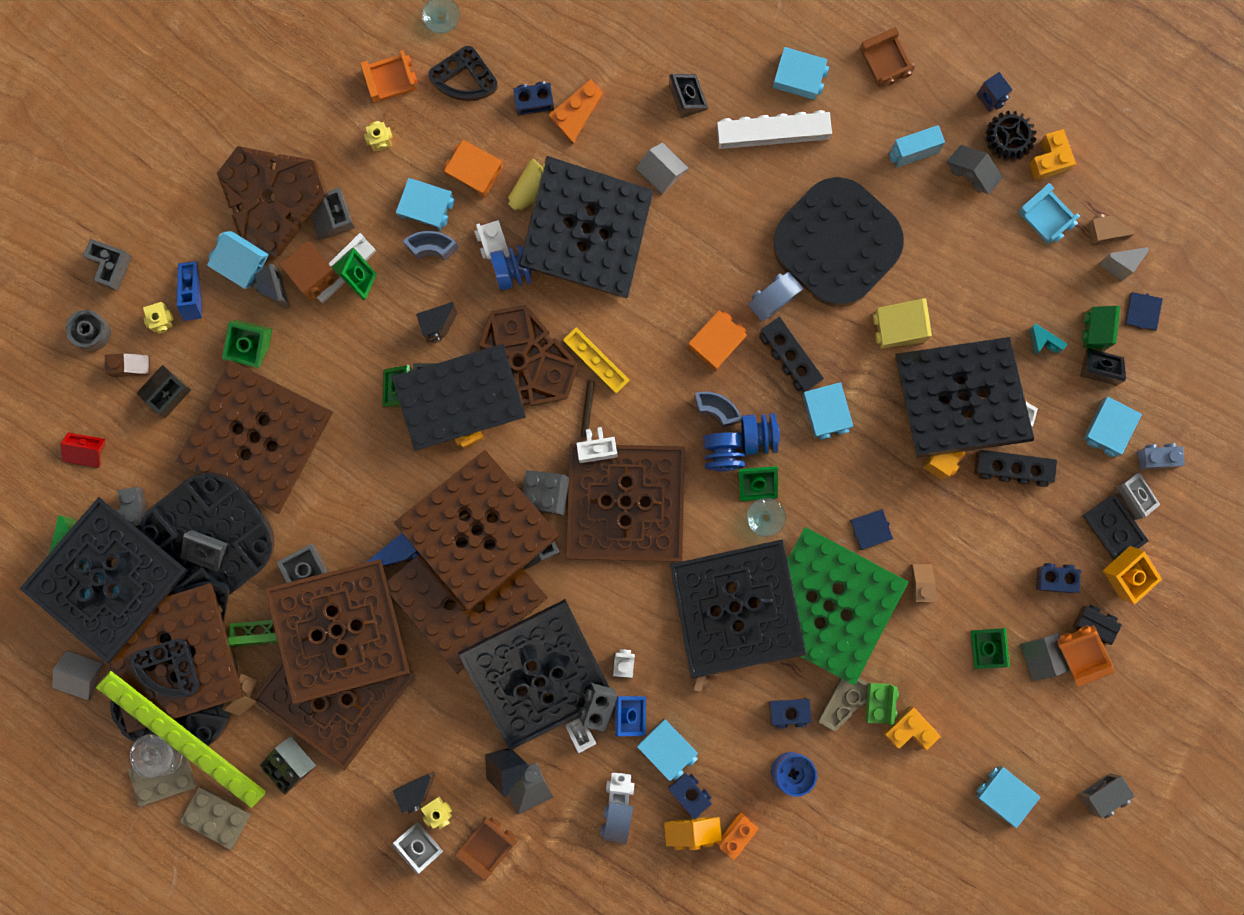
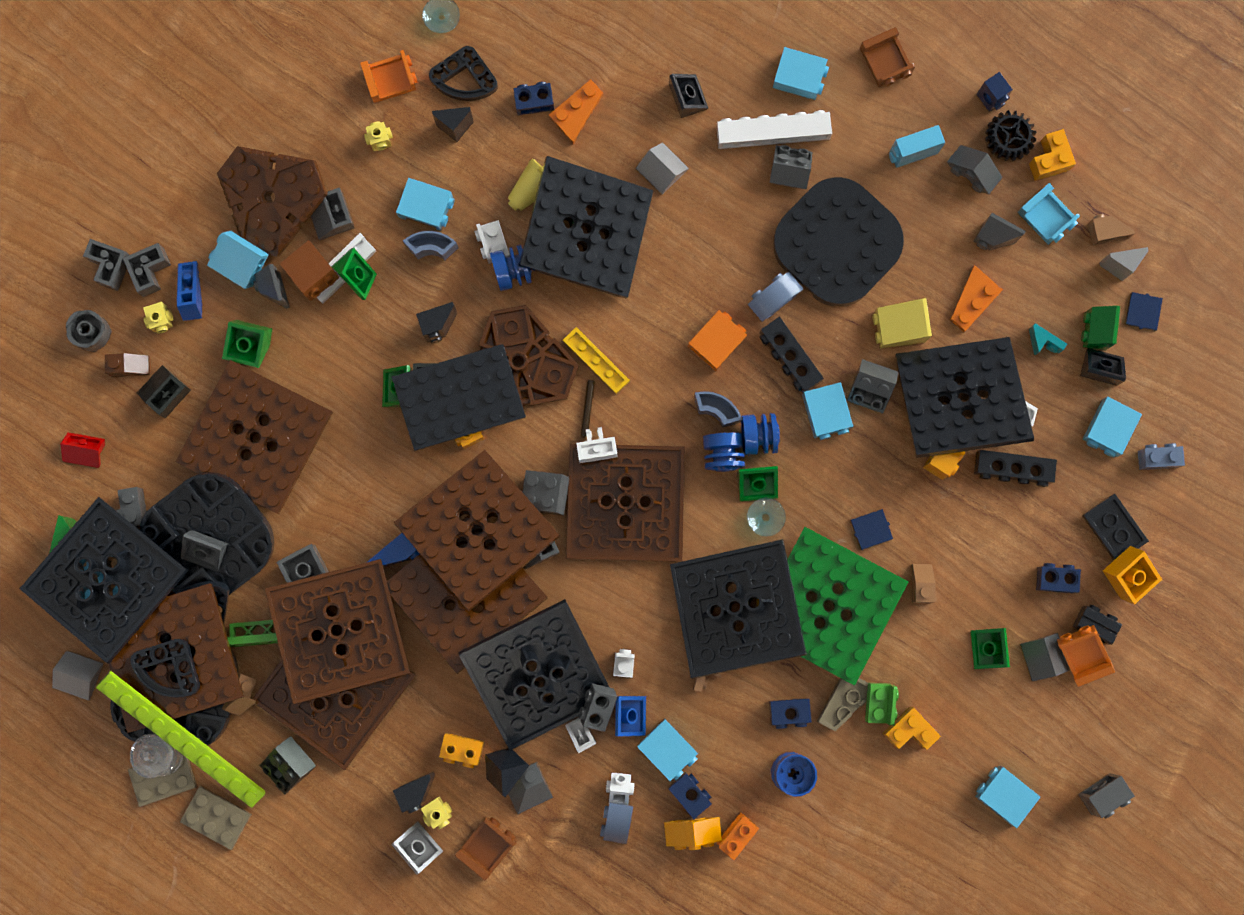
orange panel [444,139,504,198] -> none
light grey slope [1114,472,1160,520] -> none
none -> dark grey brick [123,243,171,297]
none -> black slope [432,107,474,142]
none -> light orange brick [439,733,484,768]
none -> dark grey slope [769,145,813,189]
none -> dark grey slope [847,359,898,413]
none -> orange wing [950,265,1003,332]
none -> dark grey slope [973,213,1026,250]

